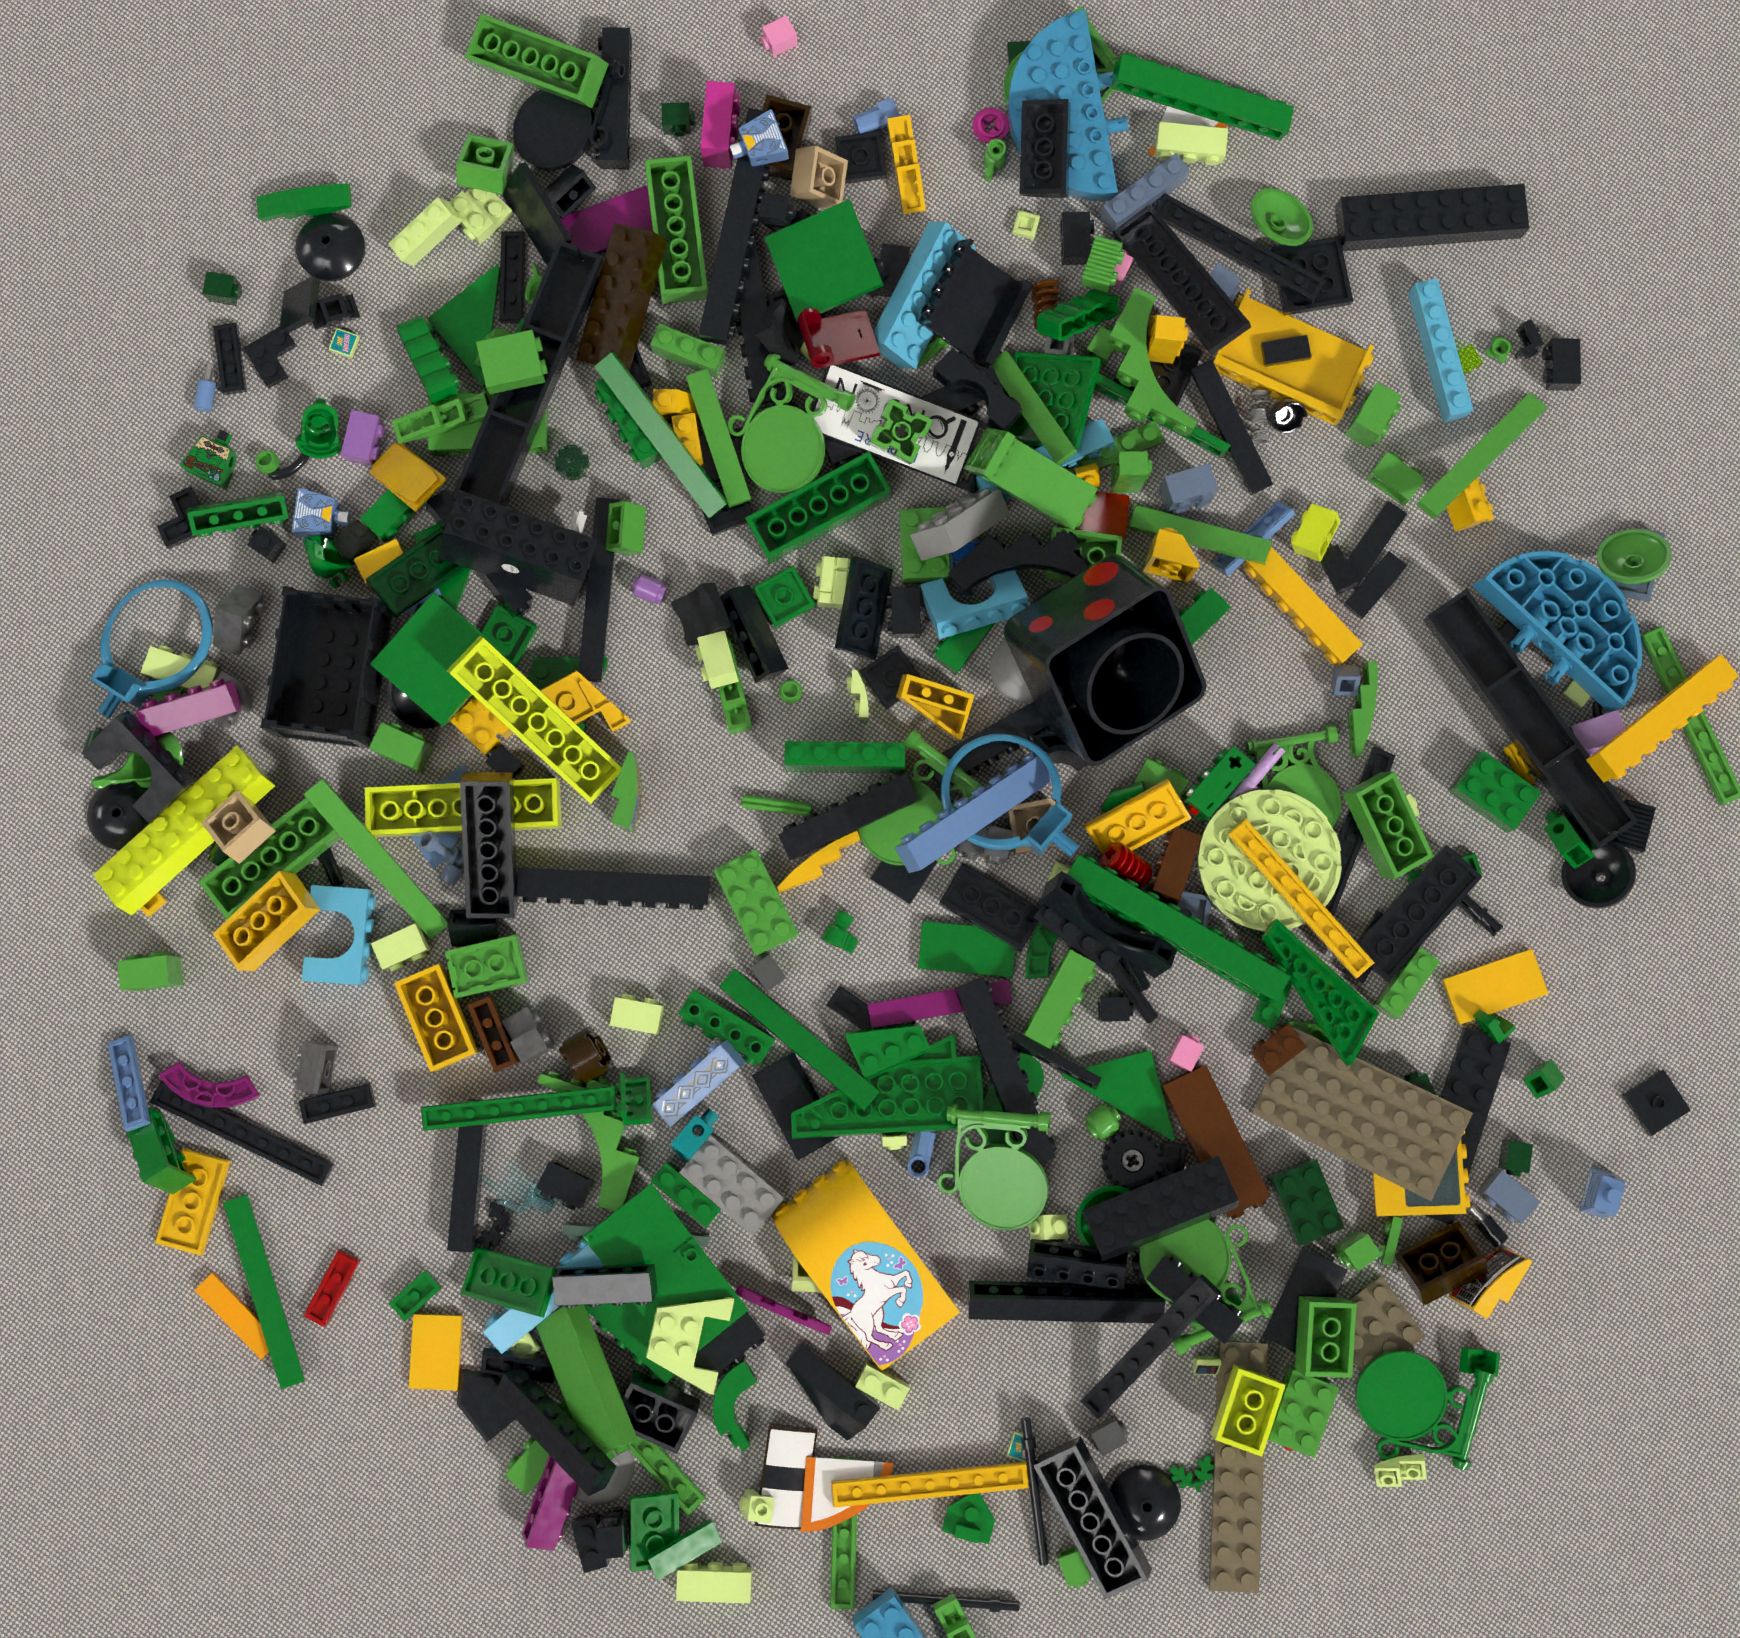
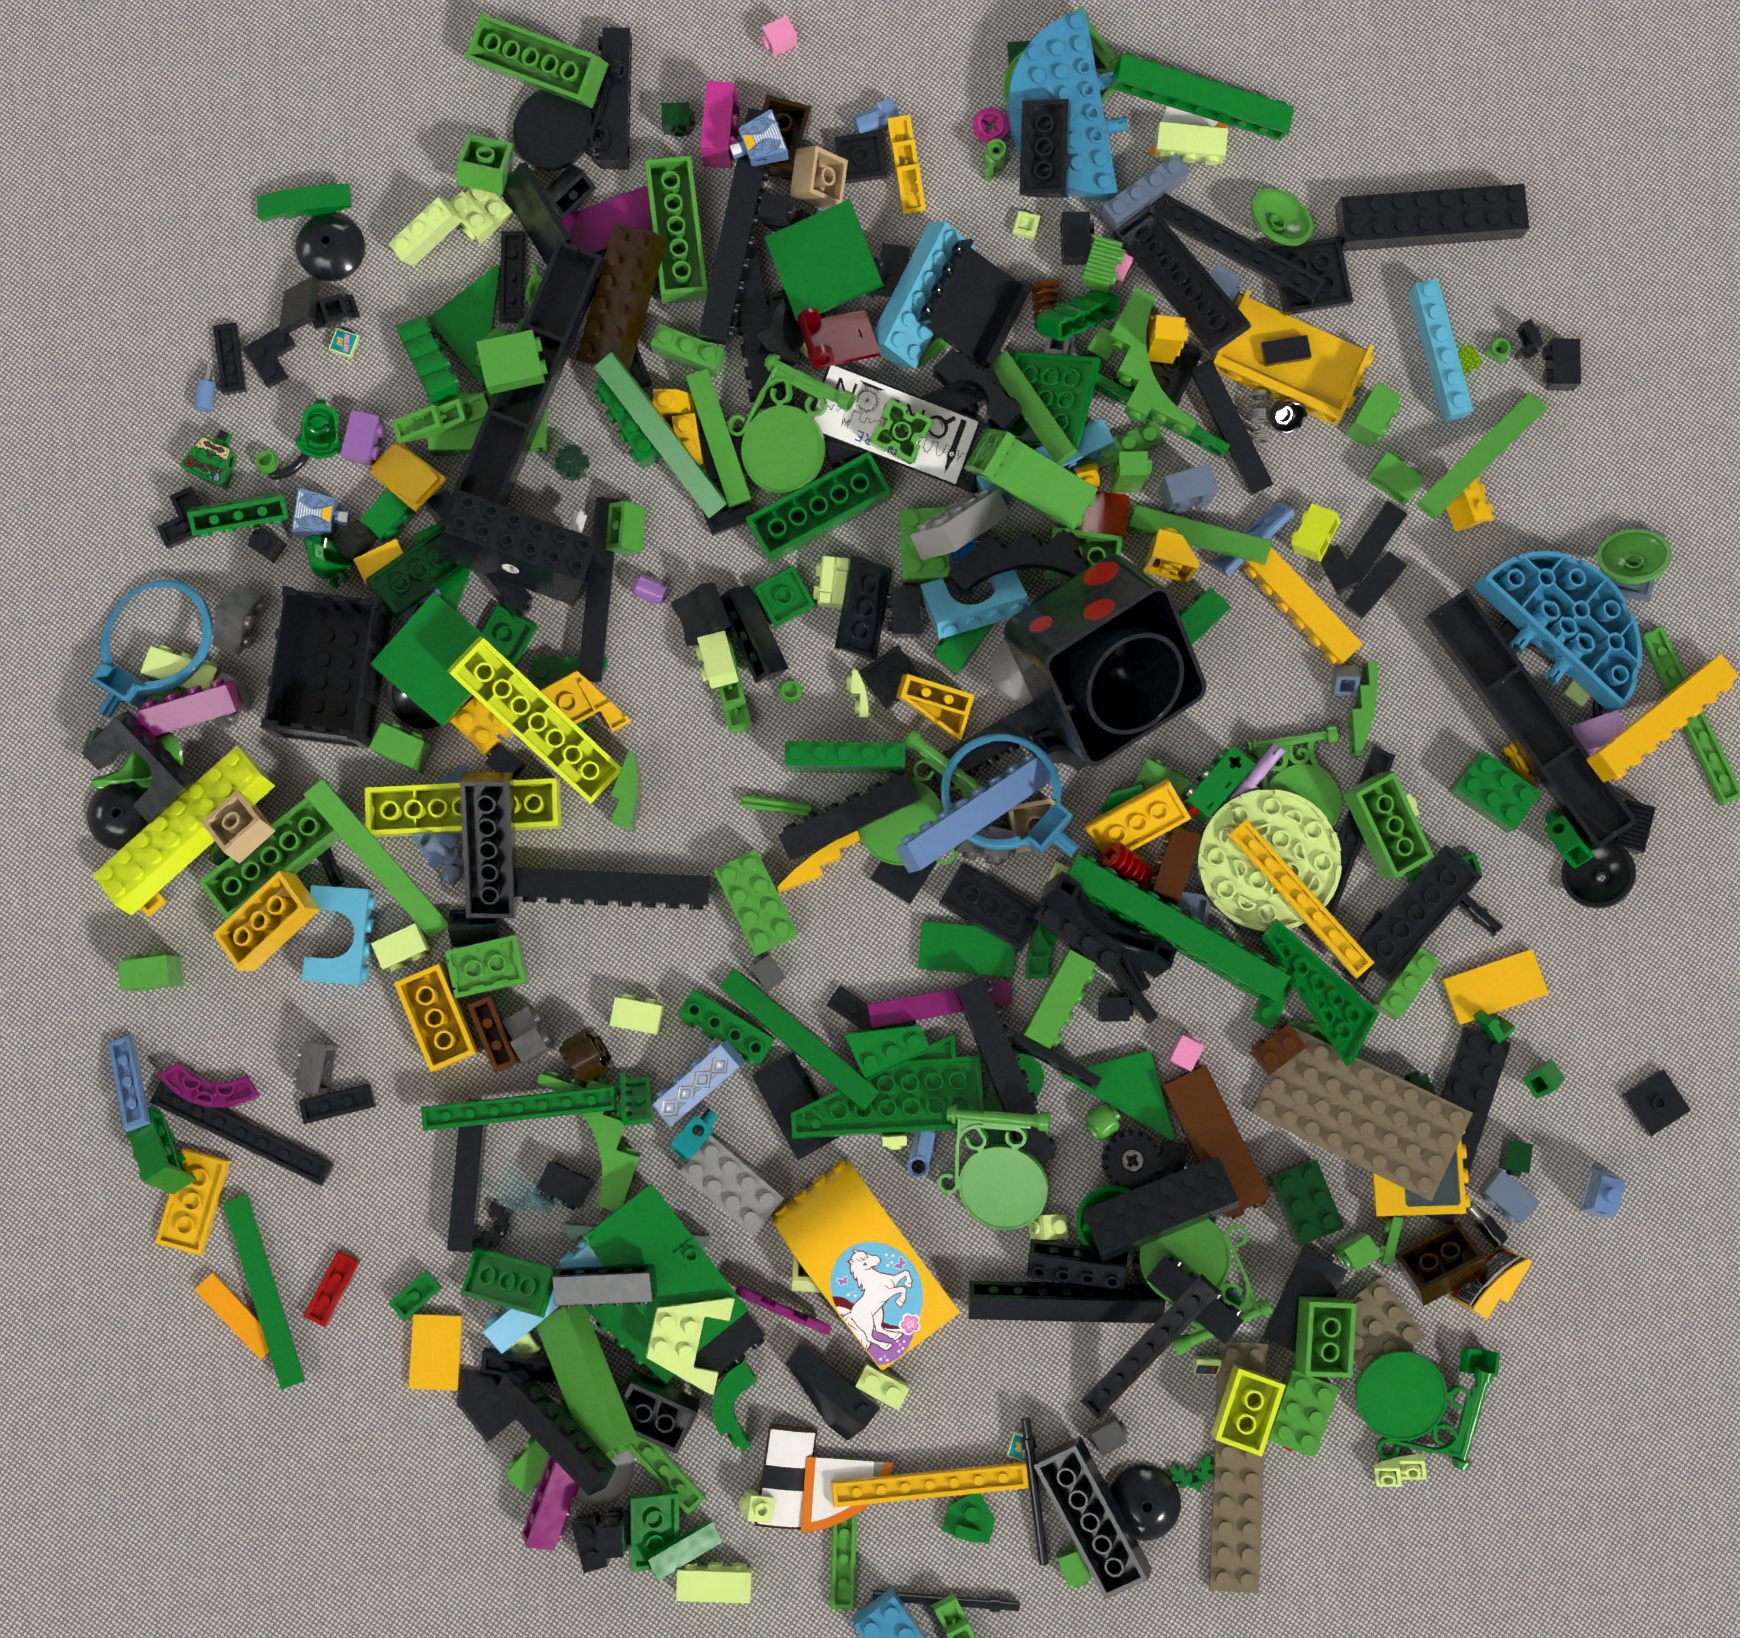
dark green brick [202,271,242,306] -> none
green brick [651,1161,721,1228] -> none
green piece [821,910,858,954] -> none

